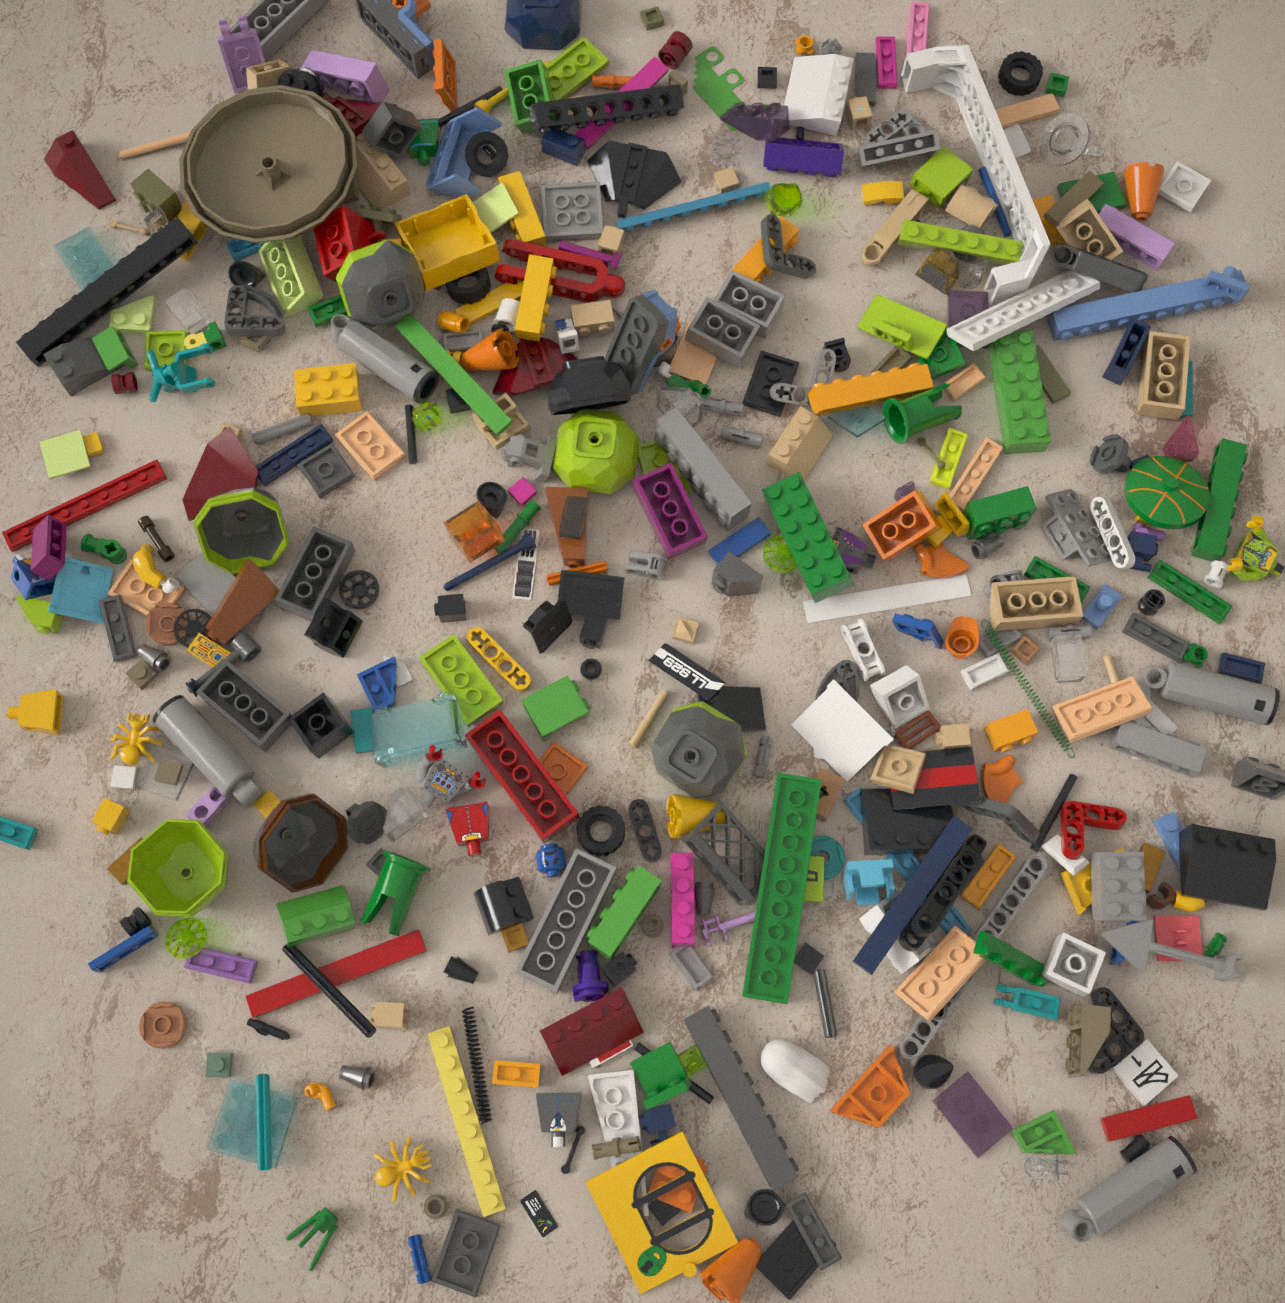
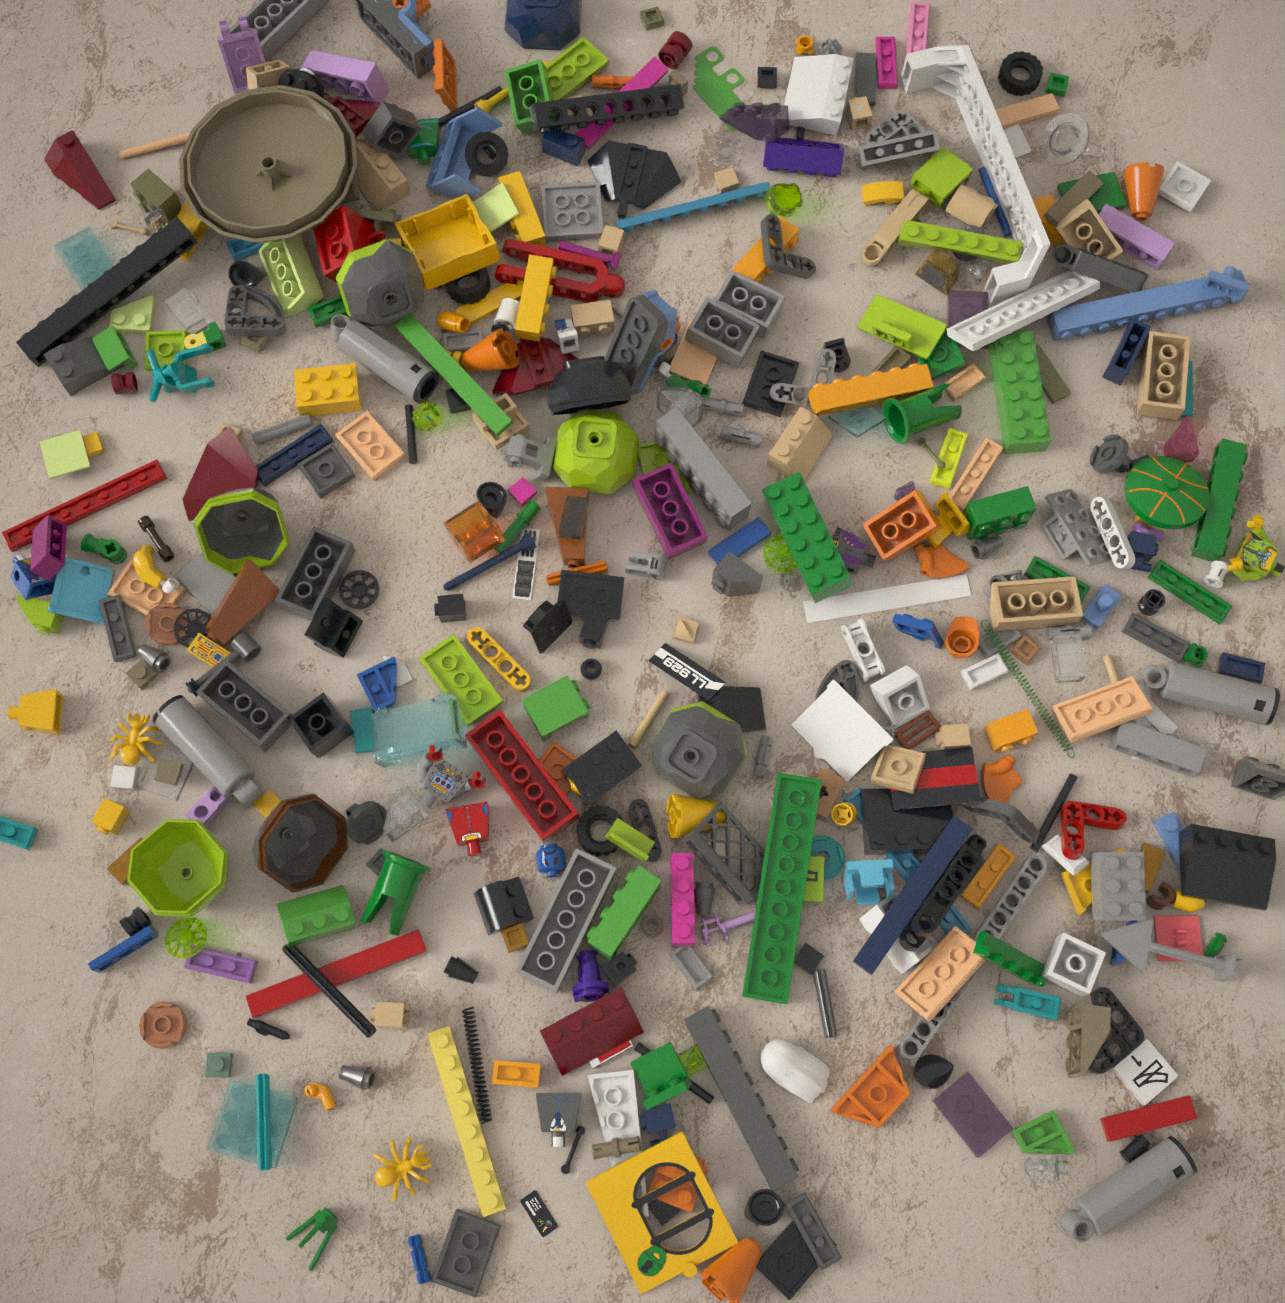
dark tan plate [424,1194,448,1219] -> none
none -> black piece [561,730,642,806]
none -> lime panel [605,818,655,861]
none -> yellow wheel [831,802,858,825]

